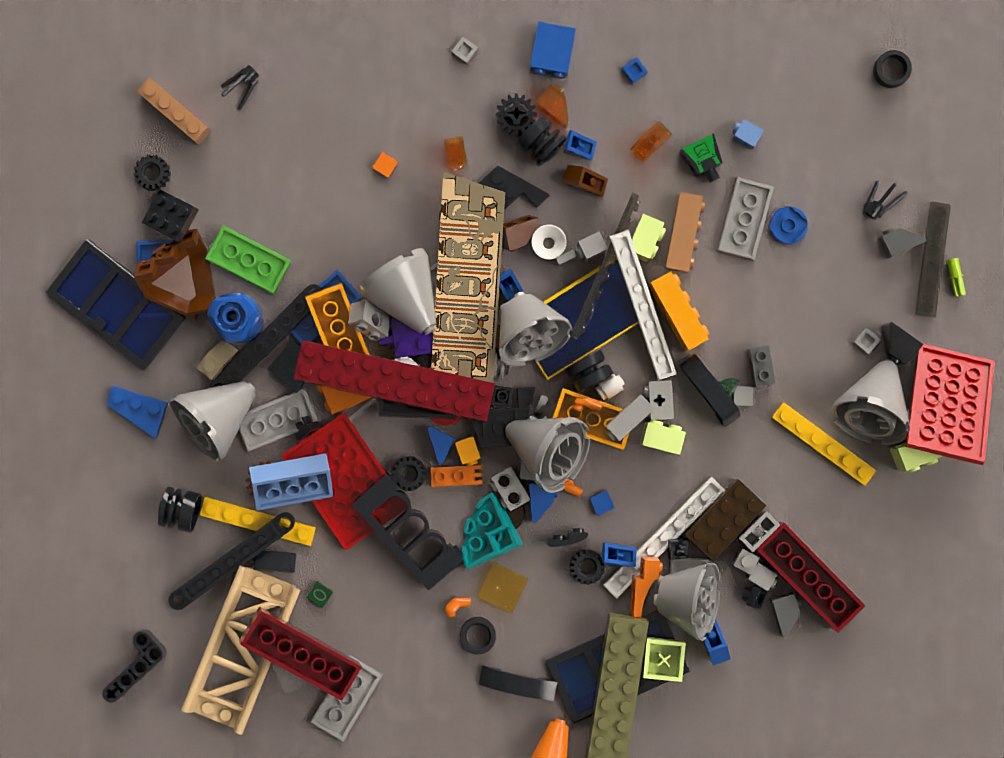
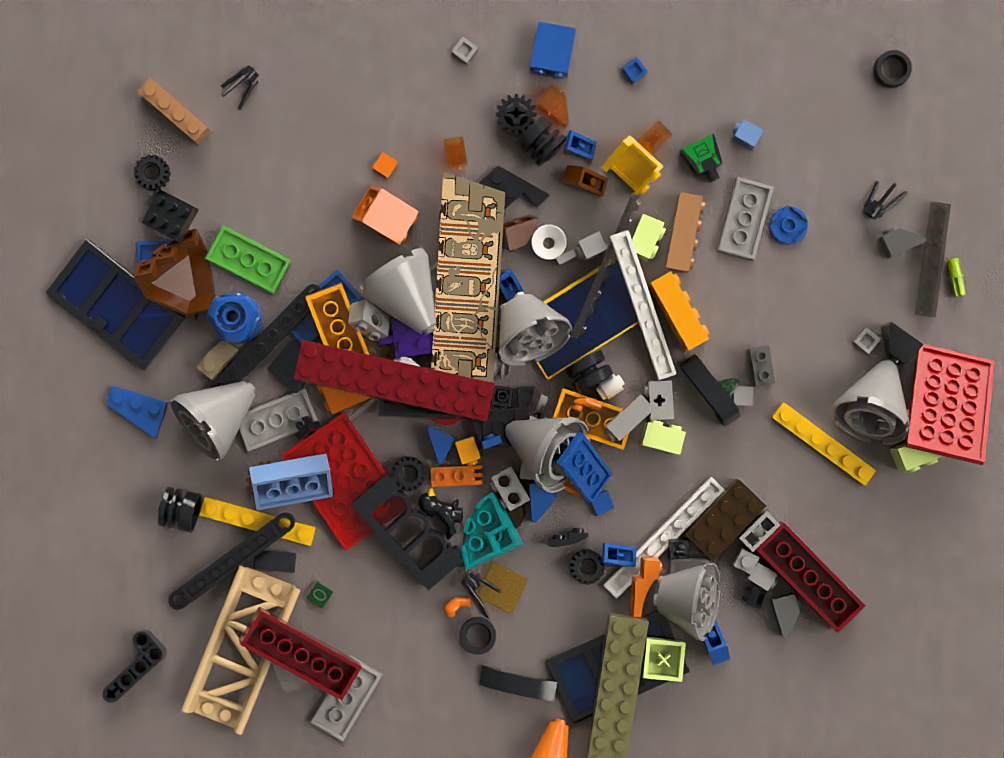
none -> slope [351,185,419,245]
none -> black animal [418,488,463,540]
none -> black plant [461,572,501,618]
none -> blue plate [480,433,502,449]
none -> blue tile [556,432,613,504]
none -> yellow panel [601,135,664,197]

